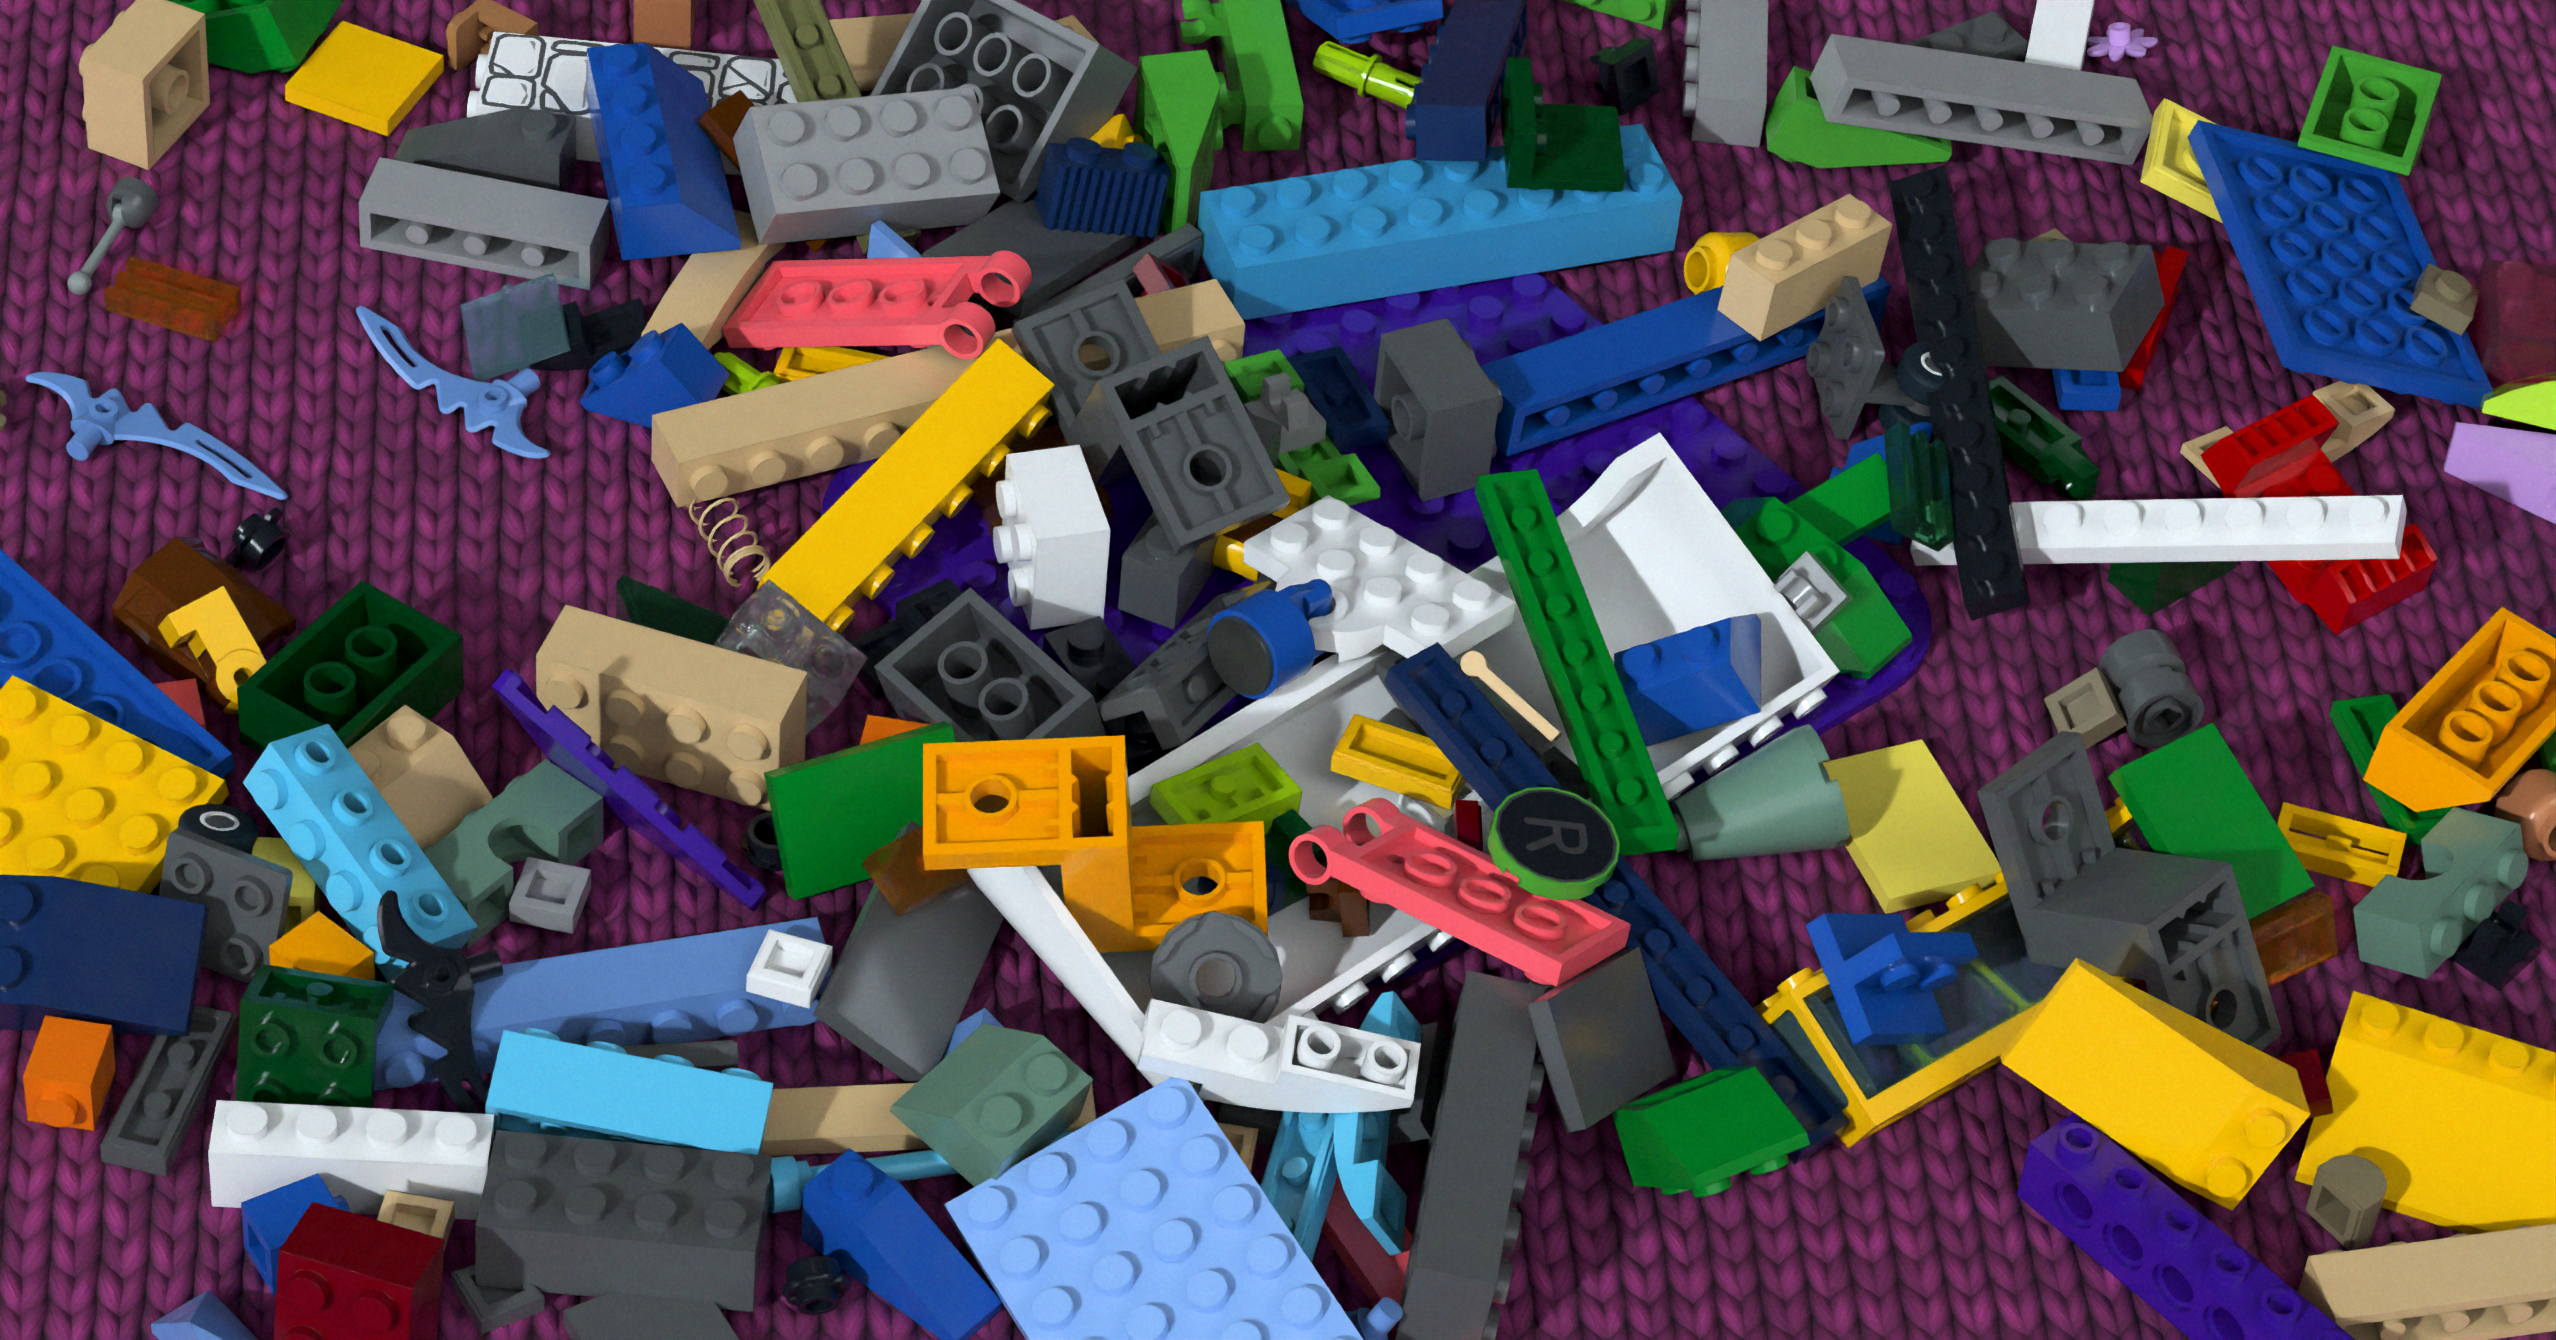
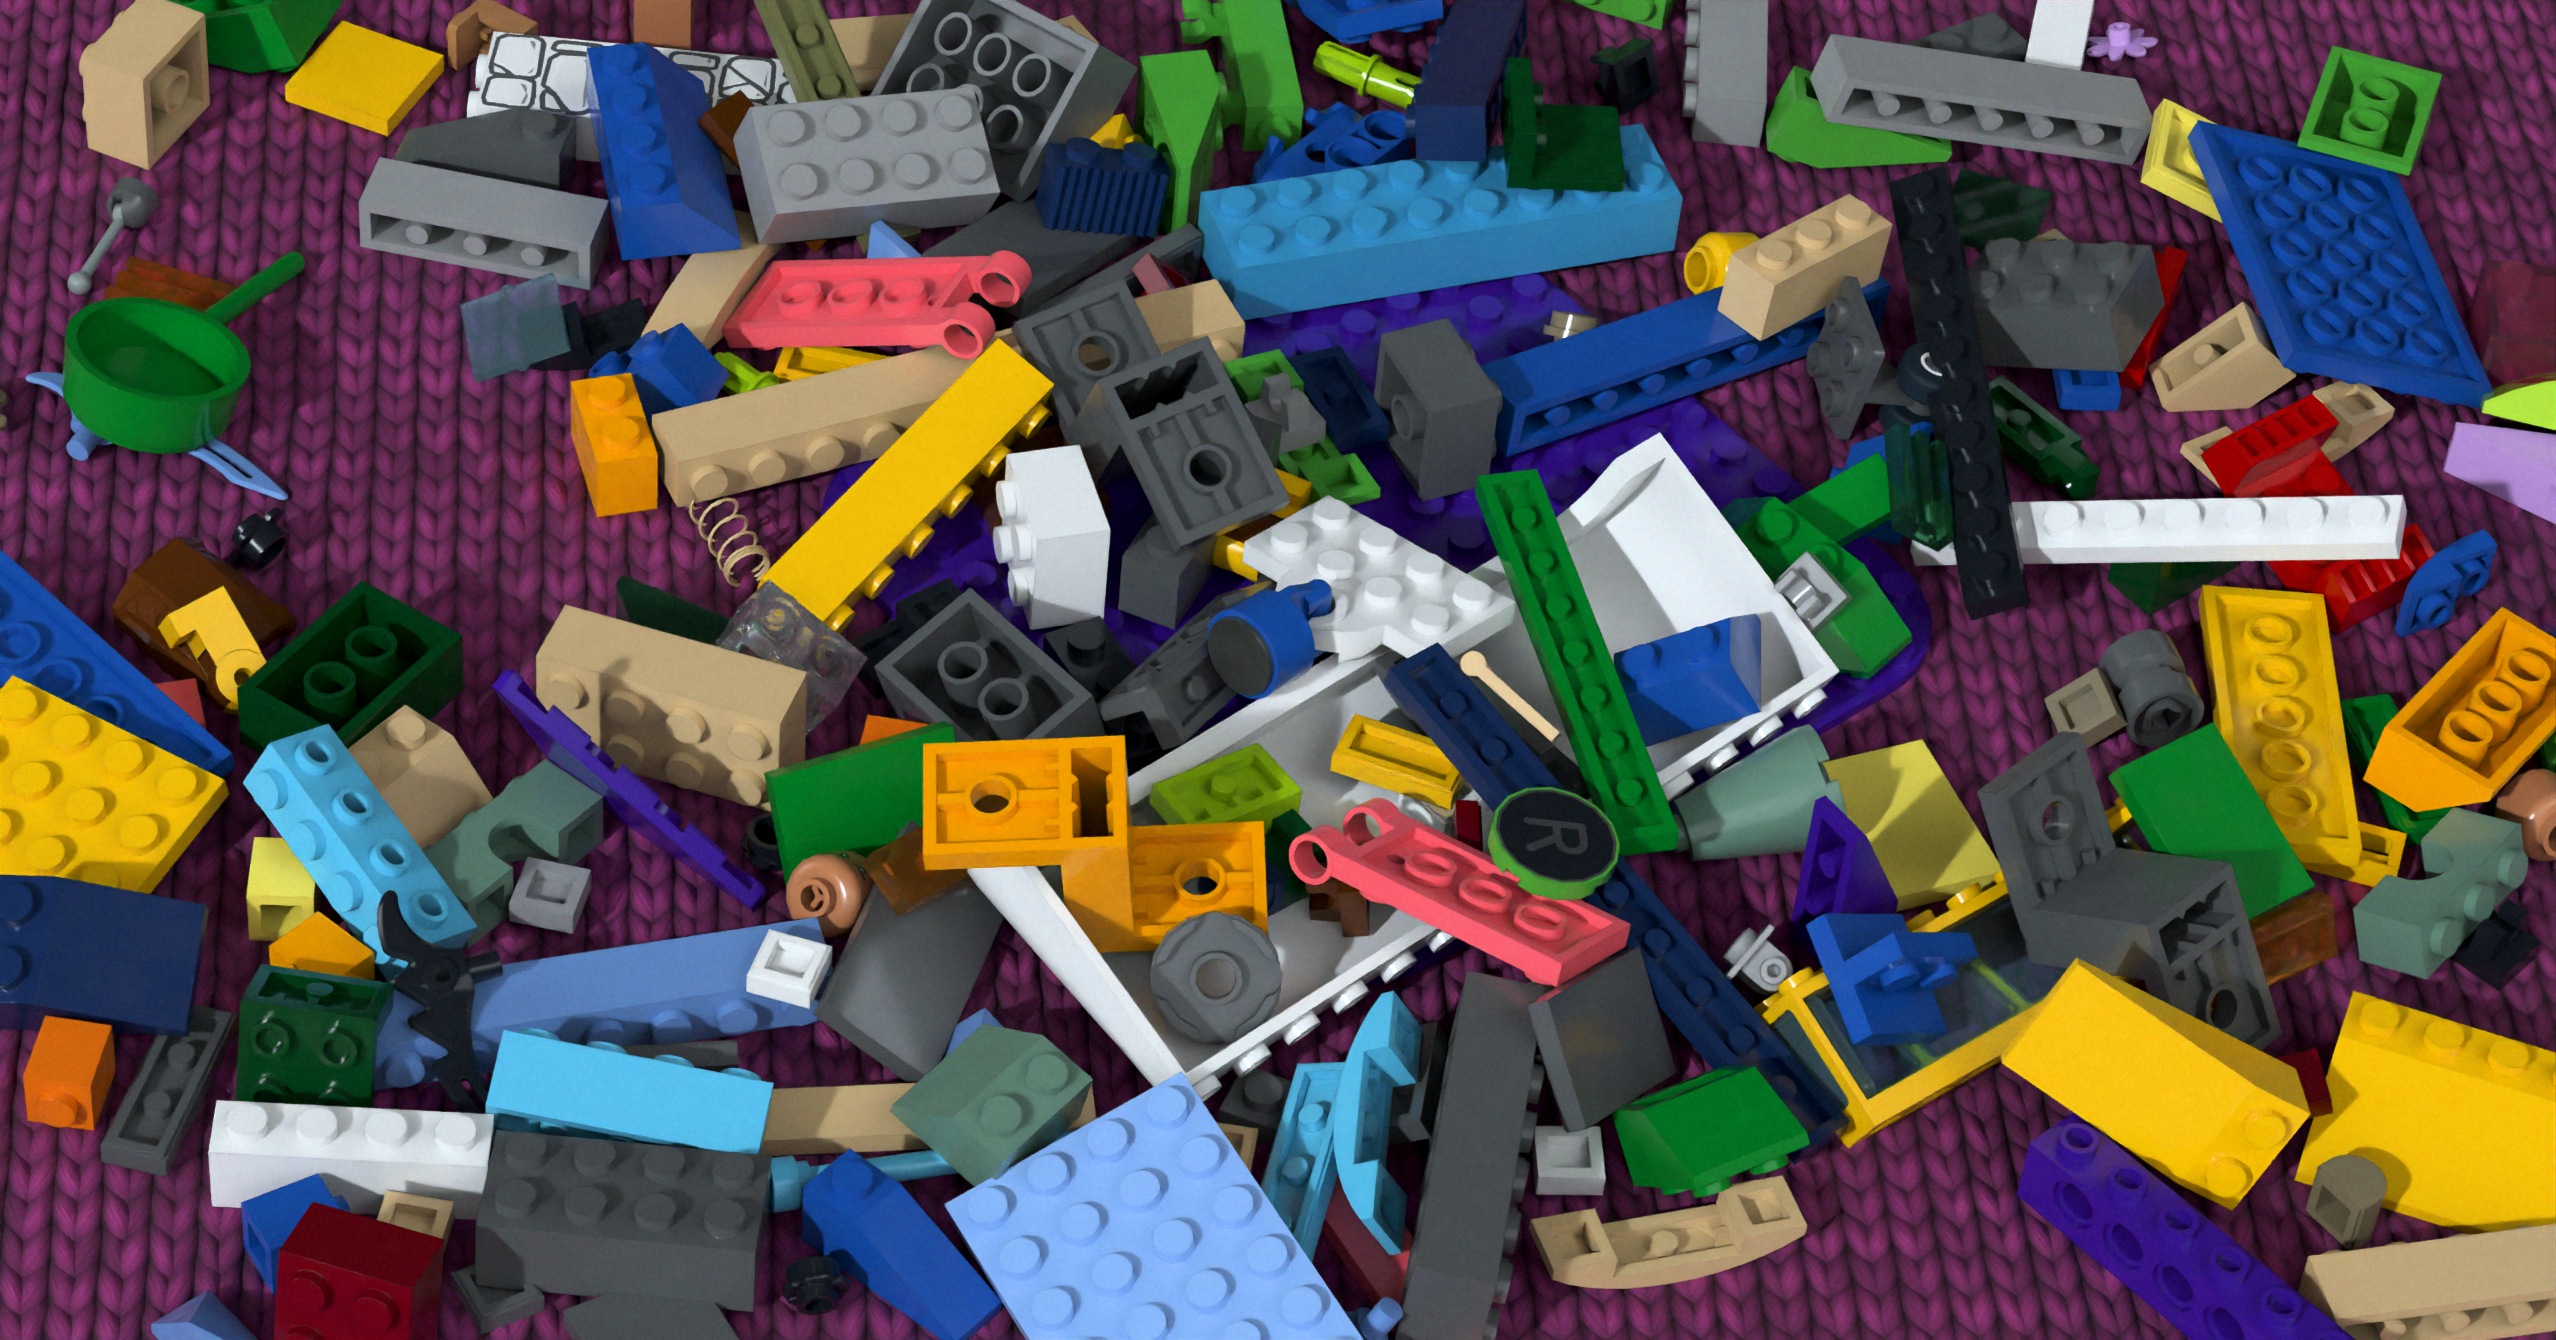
dark grey plate [159,804,293,984] -> none
medium blue piece [356,306,551,459] -> none
white slope [1137,999,1421,1113] -> none
dark tan plate [2410,263,2480,336] -> none
none -> green piece [62,251,305,454]
none -> light orange brick [571,373,658,517]
none -> nougat head [786,850,879,939]
none -> blue piece [1251,101,1413,184]
none -> tan slope [1529,1175,1807,1289]
none -> white plate [1531,1125,1606,1196]
none -> dark tan plate [1543,310,1600,342]
none -> light grey hinge [1720,924,1793,995]
none -> dark purple slope [1789,795,1898,967]
none -> clear green piece [1953,168,2052,253]
none -> tan slope [2148,302,2297,412]
none -> yellow plate [2198,585,2362,867]
none -> blue slope [2394,529,2498,638]

